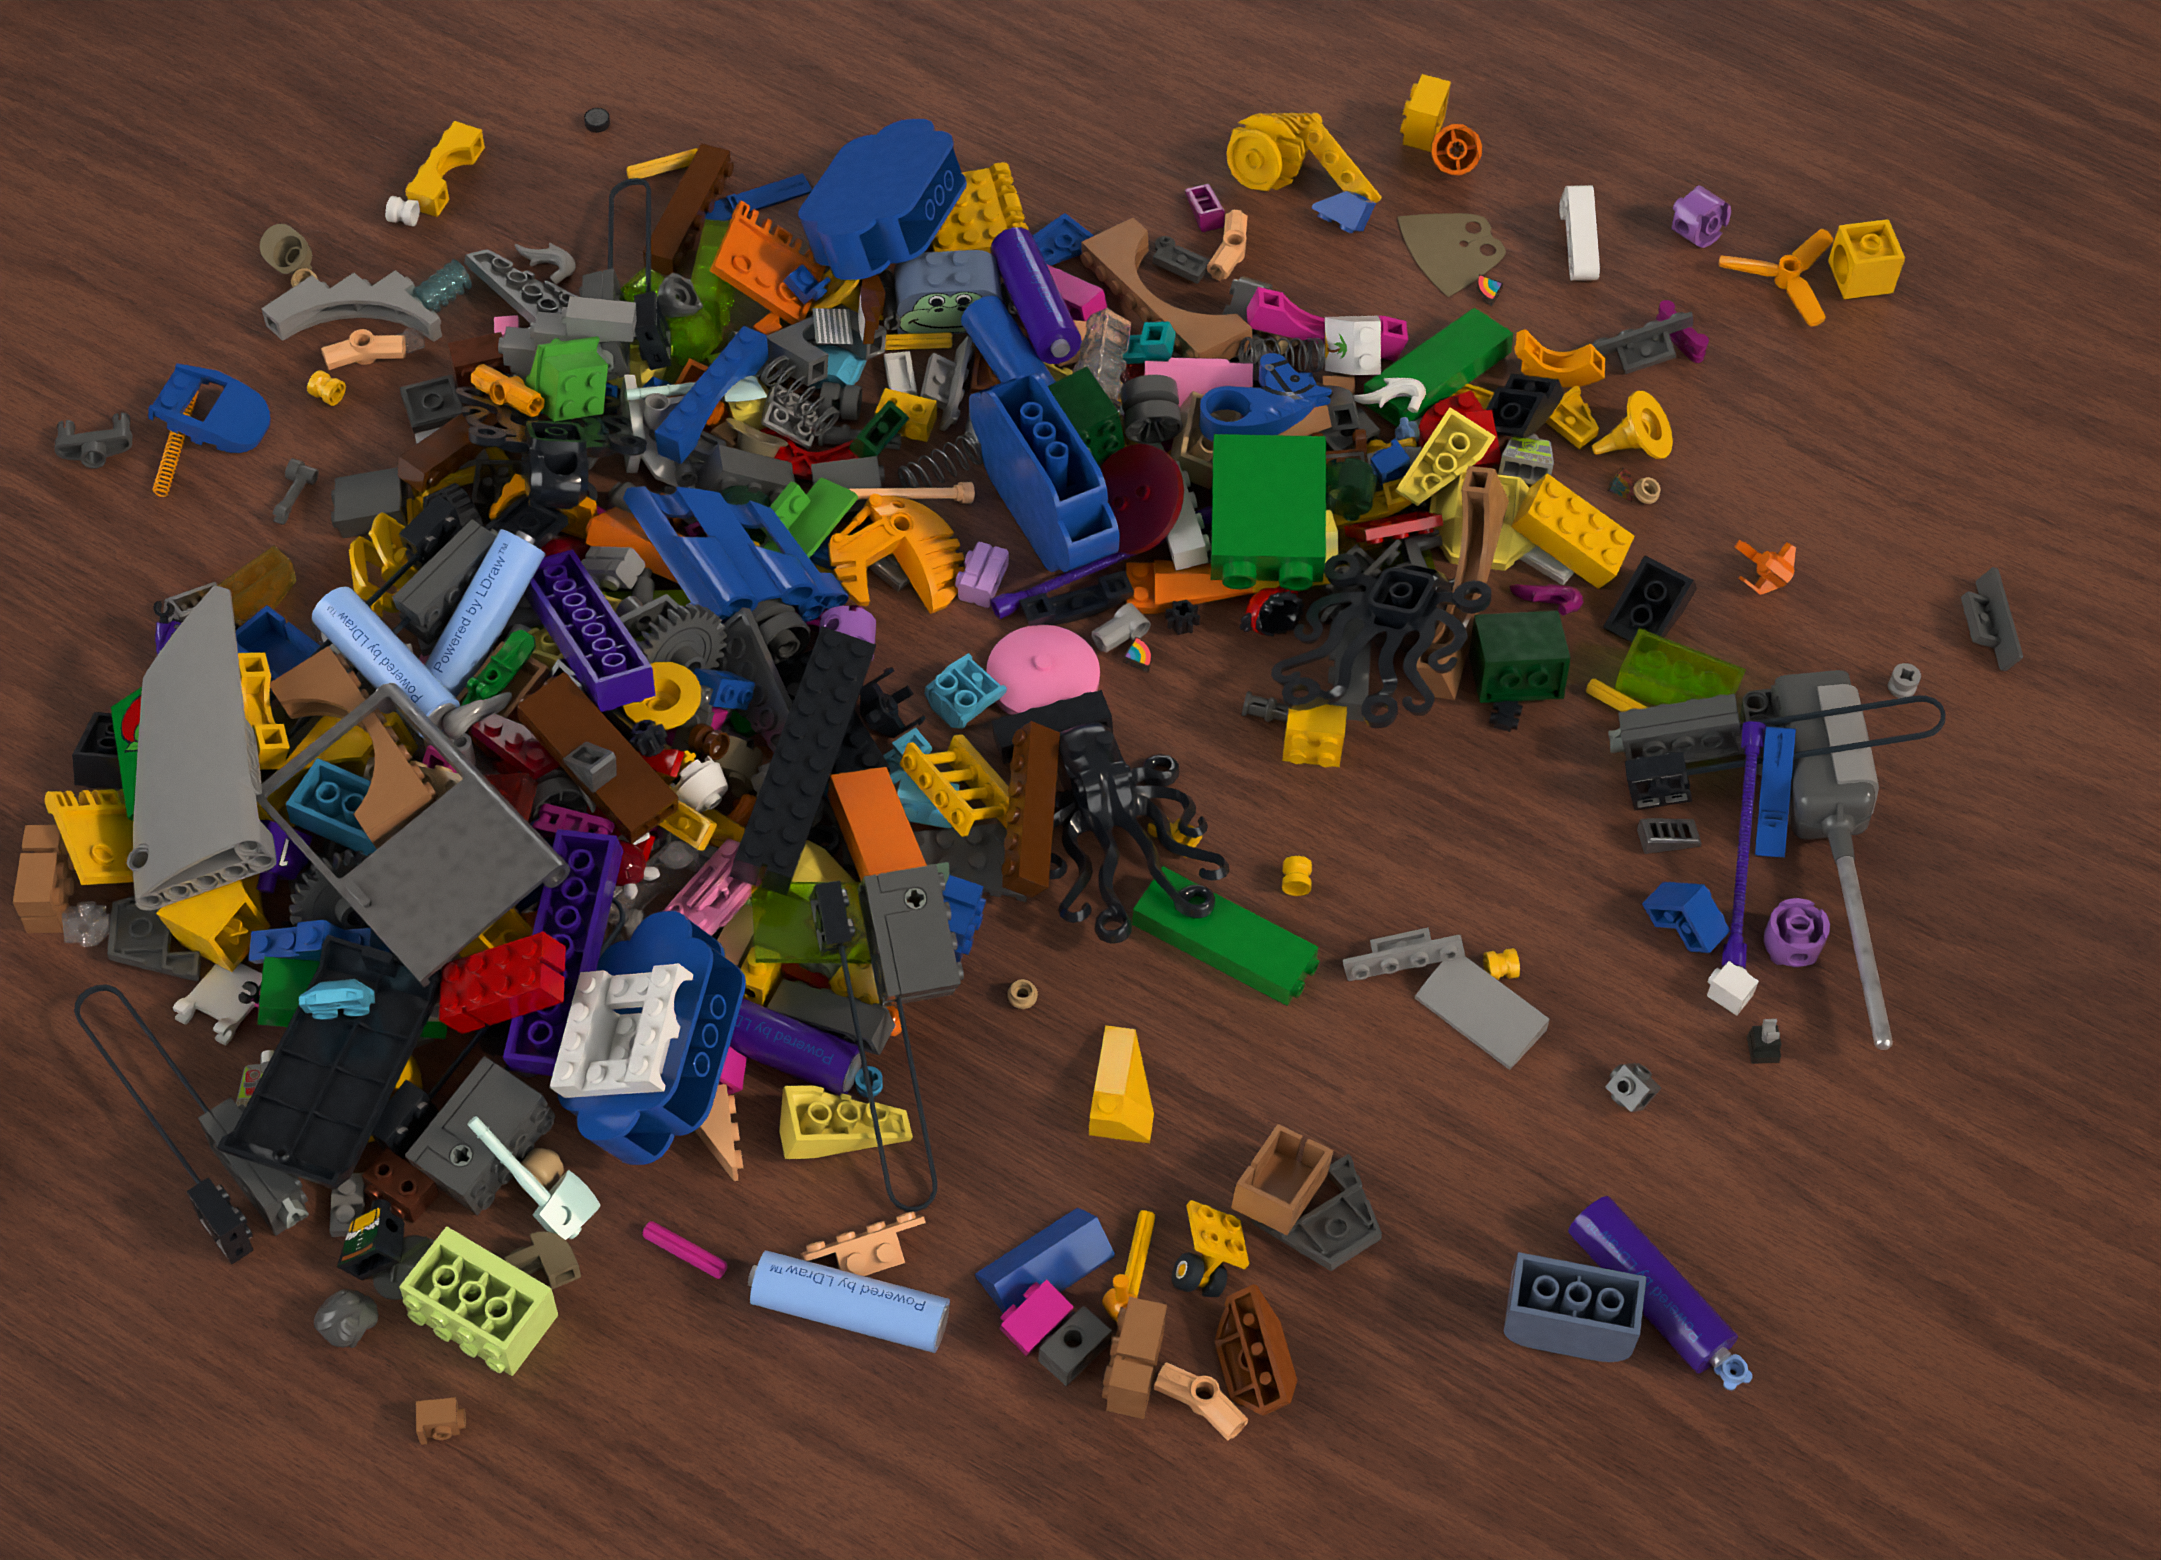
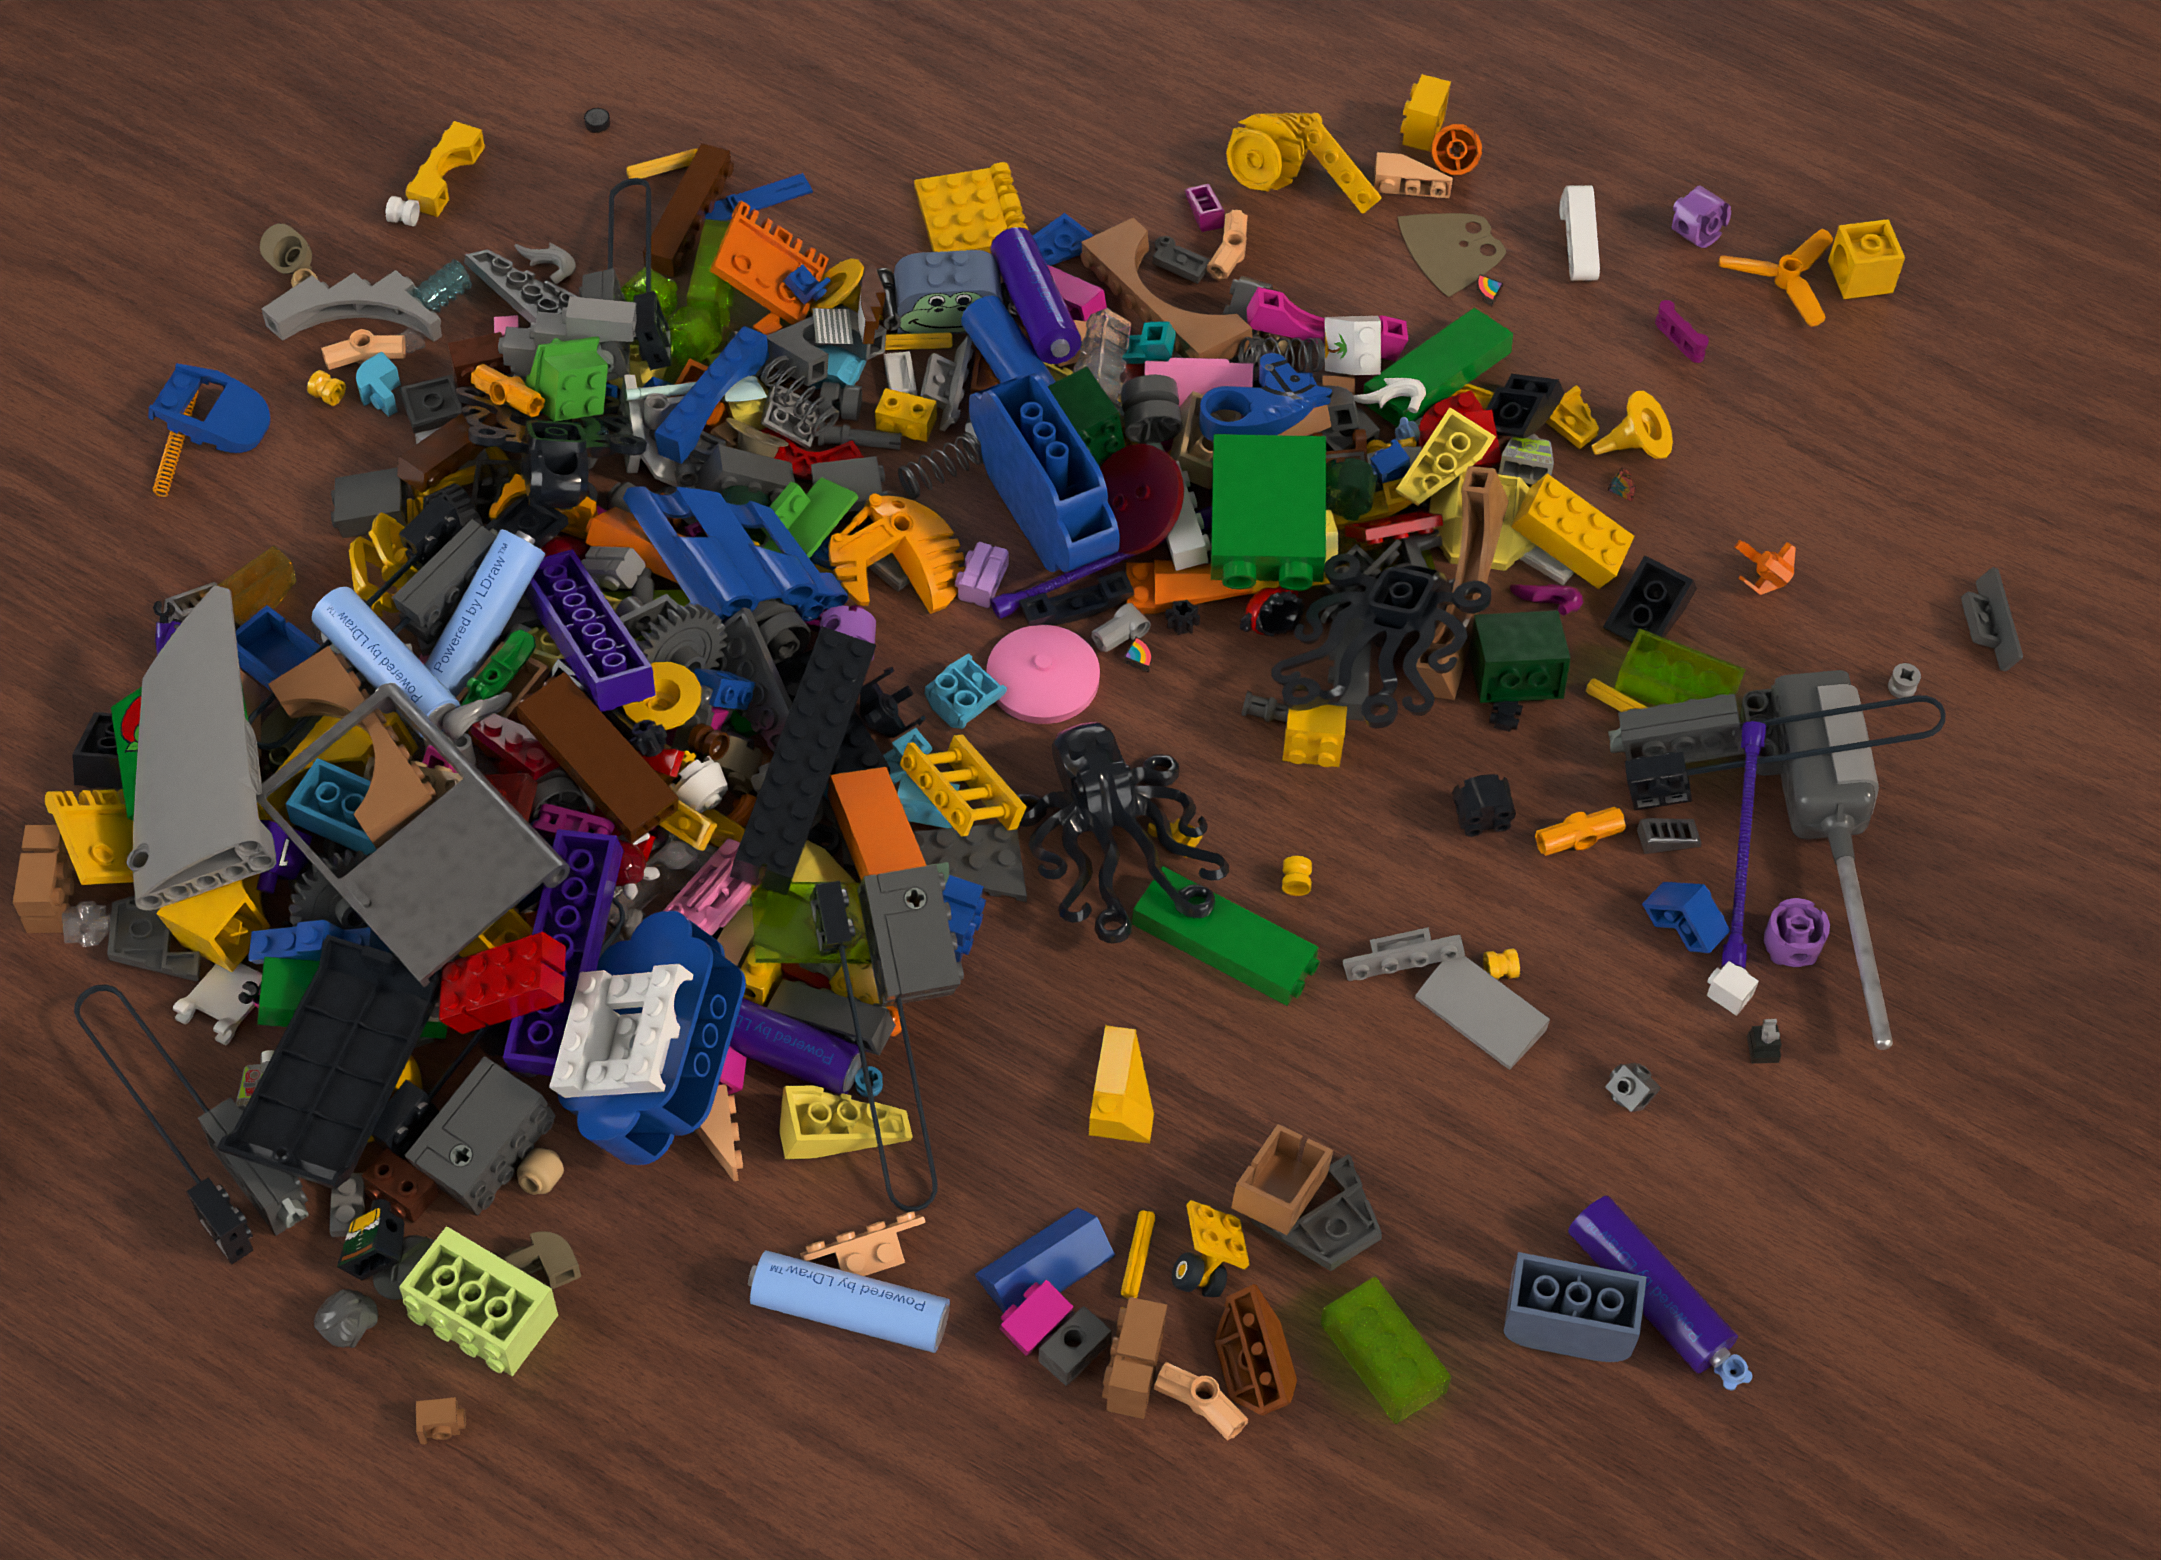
dark grey connector [54,412,133,468] -> none
yellow arch [238,652,290,770] -> none
dark grey brick [272,458,319,525] -> none
medium azure slope [299,979,375,1020] -> none
light aqua piece [467,1116,601,1240] -> none
dark grey slope [563,742,617,793] -> none
dark pink axle [642,1221,728,1279] -> none
dark grey hair [658,273,703,319] -> none
blue brick [798,119,967,280] -> none
dark green brick [849,401,909,458] -> none
light nougat piece [849,482,975,504] -> none
black brick [992,690,1113,764] -> none
reddish brown brick [1001,721,1060,898] -> none
tan plate [1007,979,1038,1009] -> none
light orange bar [1102,1274,1137,1322] -> none
blue slope [1311,191,1376,234] -> none
light orange arch [1514,329,1605,388] -> none
dark grey bracket [1592,312,1693,374] -> none
tan plate [1633,477,1660,504] -> none
blue piece [1755,726,1796,858] -> none
none -> medium azure brick [356,352,401,417]
none -> clear neon green brick [1320,1276,1452,1424]
none -> light nougat slope [1373,152,1453,198]
none -> black brick [1452,774,1516,837]
none -> light orange piece [1535,806,1626,856]

